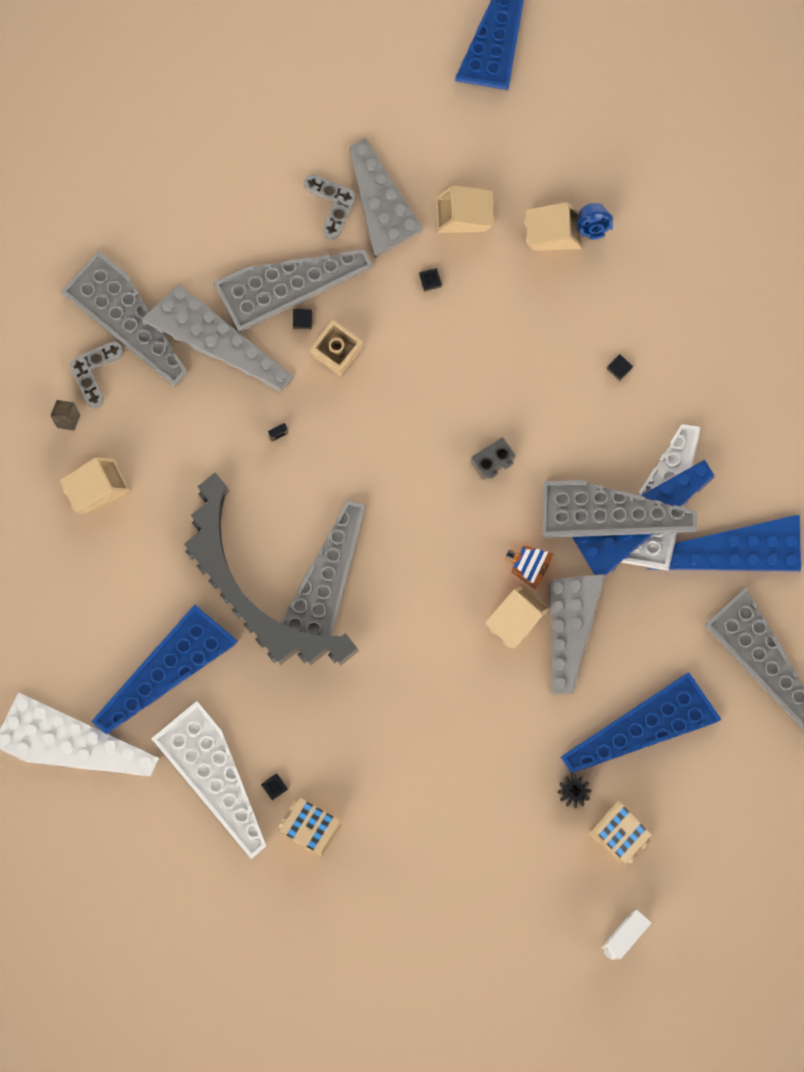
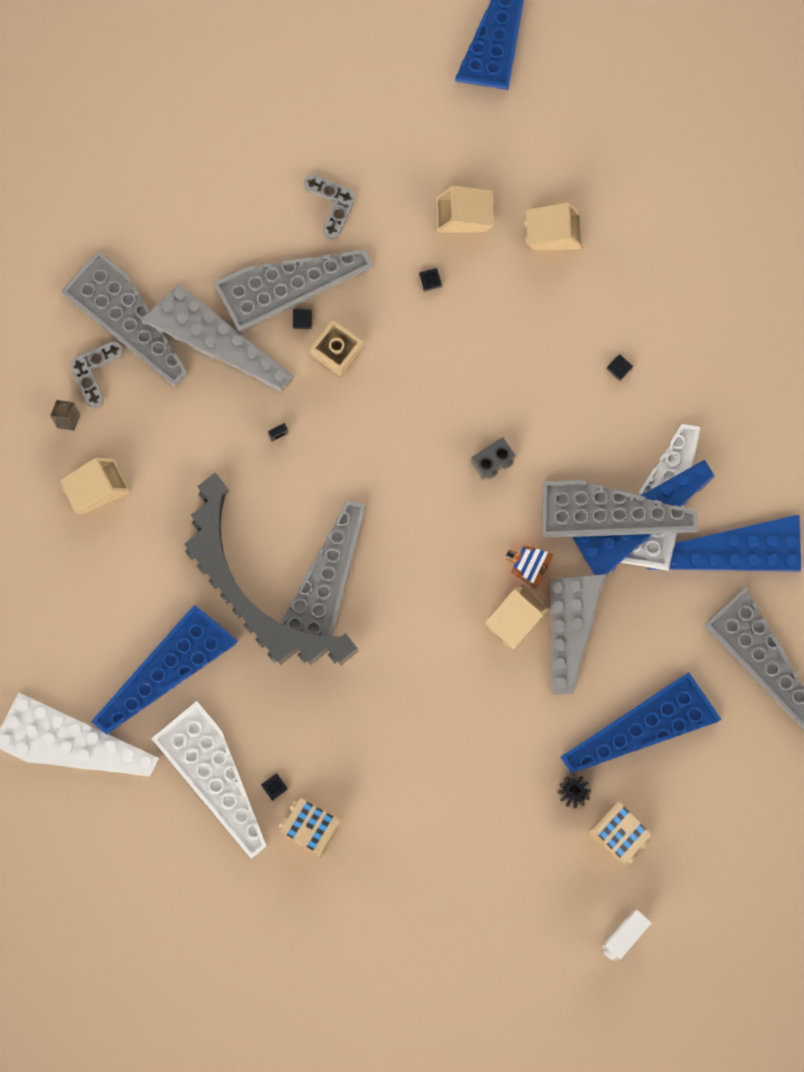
light grey wing [350,138,423,258] -> none
blue cone [577,203,613,240] -> none

